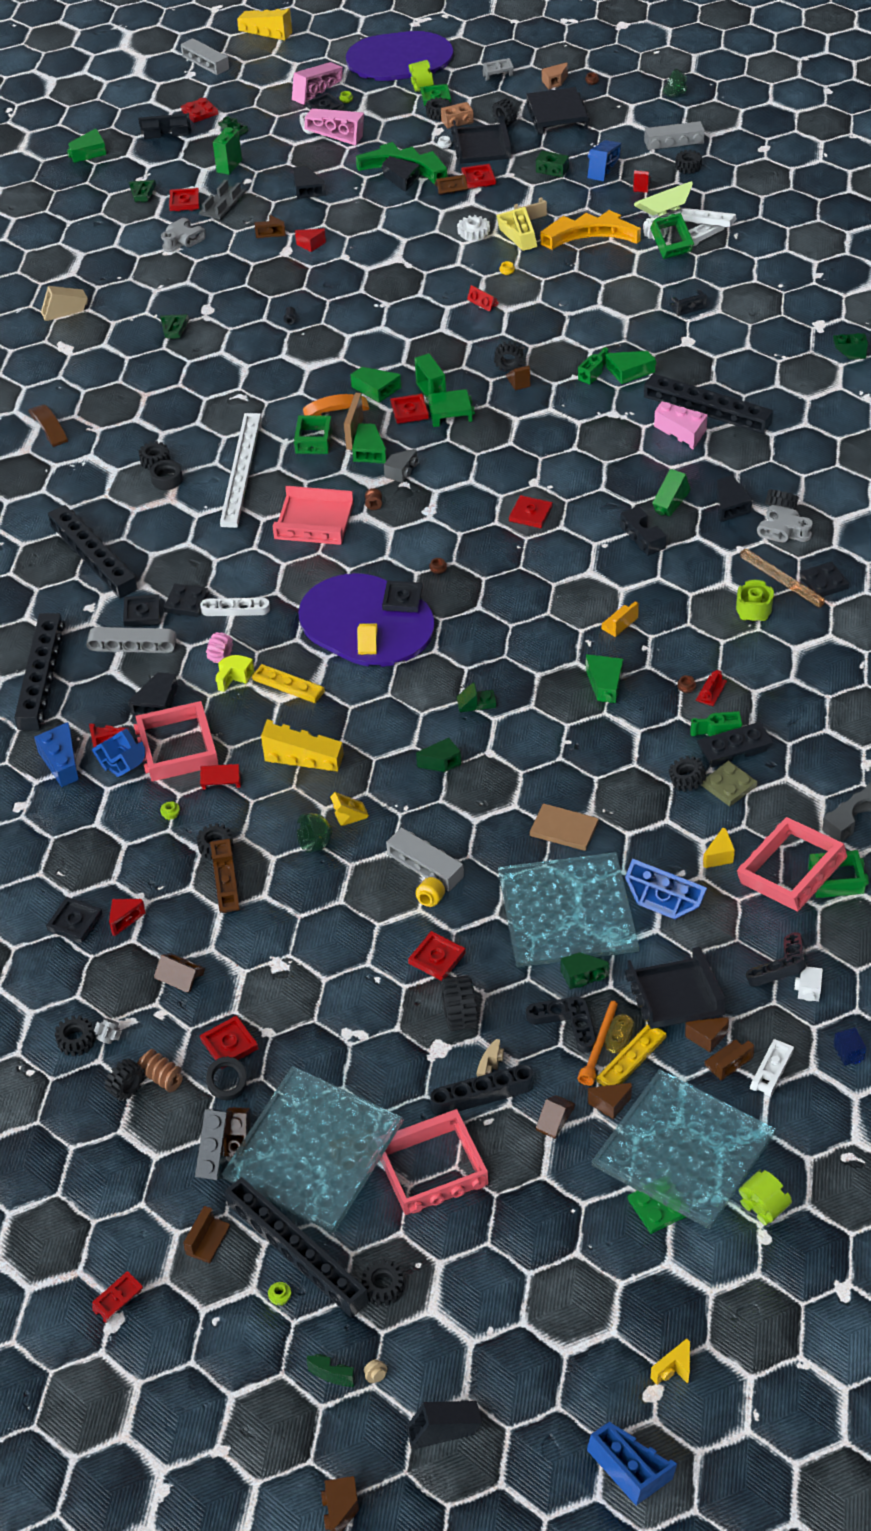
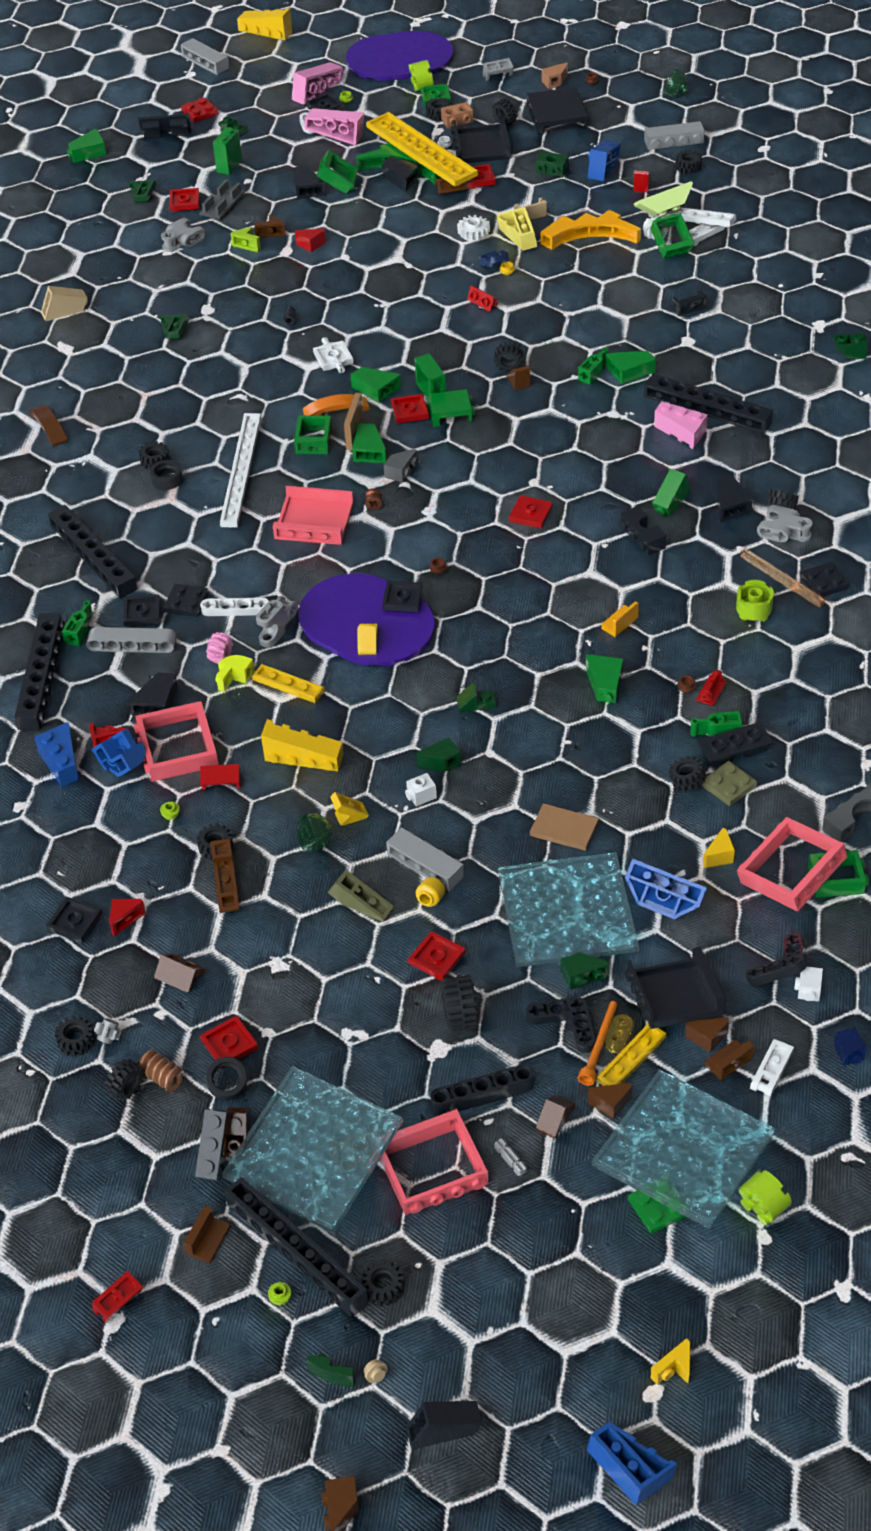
tan slope [477,1039,504,1077] -> none
none -> green piece [62,601,93,647]
none -> lime slope [231,227,261,252]
none -> light grey piece [256,596,298,648]
none -> white plate [313,337,353,373]
none -> green window [317,150,358,194]
none -> olive slope [327,870,394,922]
none -> yellow plate [366,112,478,186]
none -> white brick [405,773,437,806]
none -> dark blue plate [478,250,509,267]
none -> light grey axle [494,1138,527,1176]

